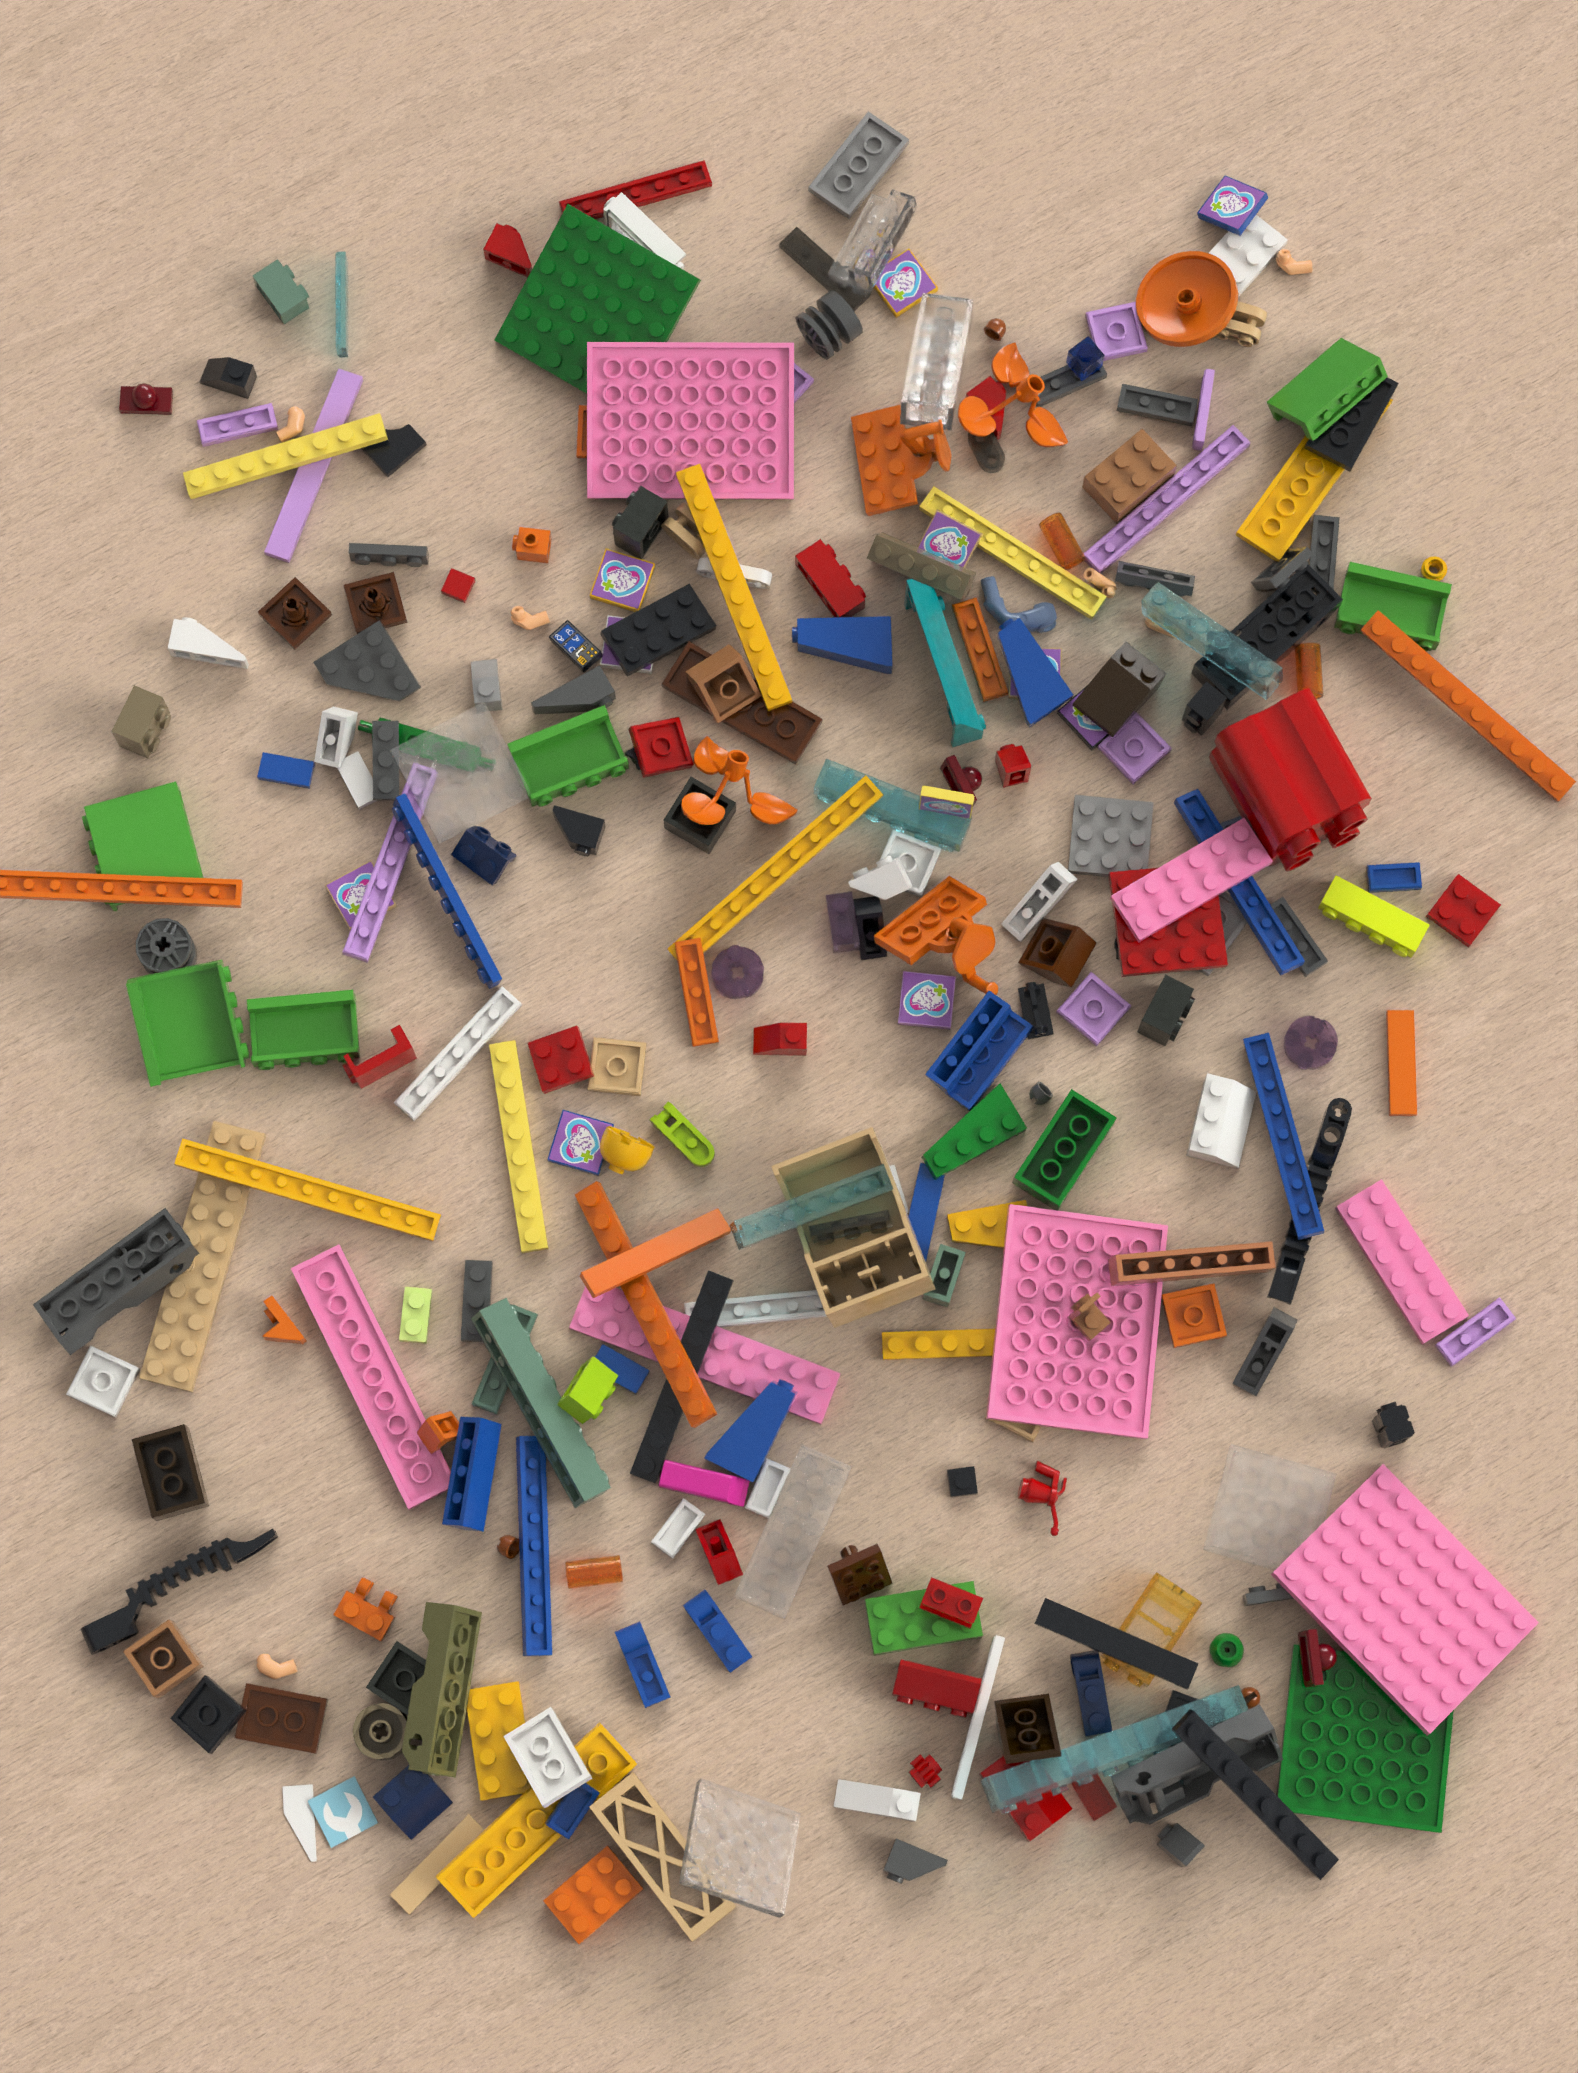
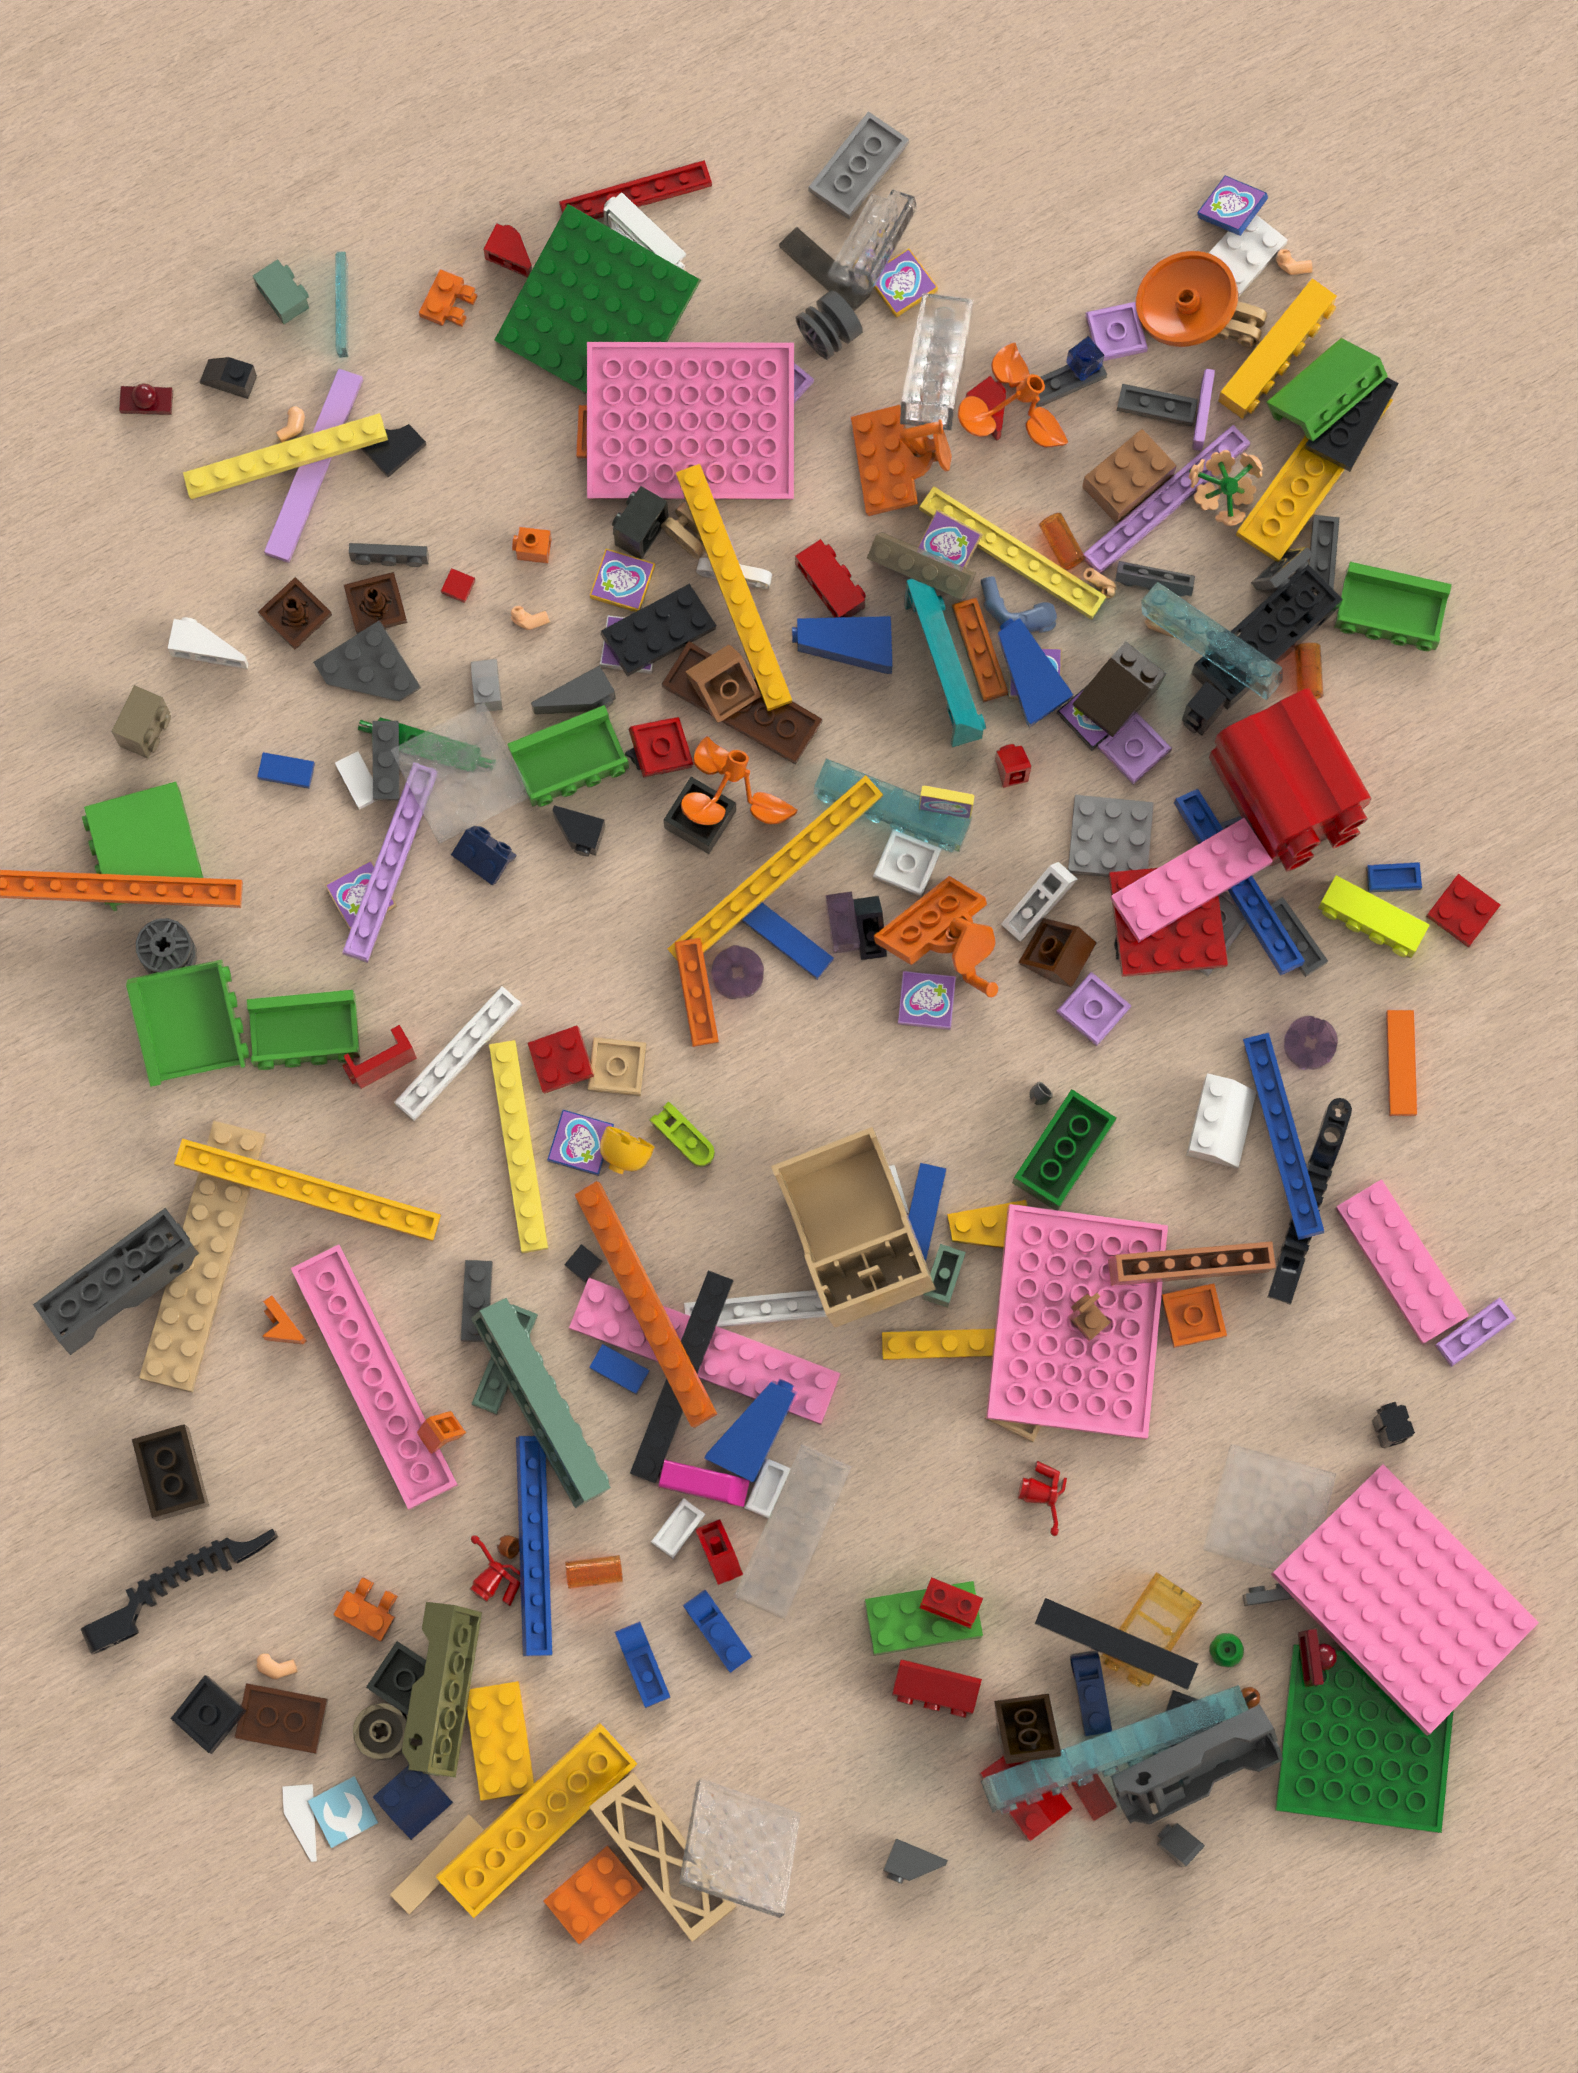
white tile [66,1345,140,1418] -> none
medium nougat brick [123,1619,204,1699] -> none
lavender tile [197,403,278,447] -> none
white slope [314,707,358,768] -> none
blue plate [392,793,502,989] -> none
yellowish green plate [399,1287,432,1344] -> none
blue brick [442,1417,502,1532] -> none
white plate [504,1707,592,1808] -> none
blue tile [545,1783,600,1840] -> none
tile [549,620,603,672] -> none
lime brick [557,1356,618,1424] -> none
orange tile [580,1208,731,1298] -> none
clear light blue brick [729,1164,893,1250] -> none
red slope [753,1022,807,1056] -> none
clear smoke plate [809,1210,893,1245] -> none
reddish brown plate [827,1544,893,1606] -> none
white slope [833,1779,921,1822] -> none
white slope [848,856,912,900] -> none
red gear [908,1754,943,1788] -> none
green wing [921,1083,1027,1180] -> none
blue slope [925,991,1033,1111] -> none
dark red tile [940,755,982,806] -> none
black plate [947,1466,978,1498] -> none
white tile [951,1635,1005,1800] -> none
clear smoke plate [967,432,1005,473] -> none
dark orange hinge [984,318,1006,341] -> none
black hinge [1018,982,1054,1039] -> none
pearl dark grey brick [1137,974,1195,1046] -> none
black plate [1171,1709,1339,1880] -> none
dark grey slope [1233,1307,1297,1396] -> none
orange plate [1360,610,1576,802] -> none
yellow plate [1421,557,1447,581] -> none
none -> orange plate [419,269,477,327]
none -> red piece [470,1535,521,1606]
none -> black tile [564,1244,602,1283]
none -> blue tile [741,903,834,980]
none -> light nougat plant [1189,450,1263,526]
none -> yellow brick [1218,278,1337,419]

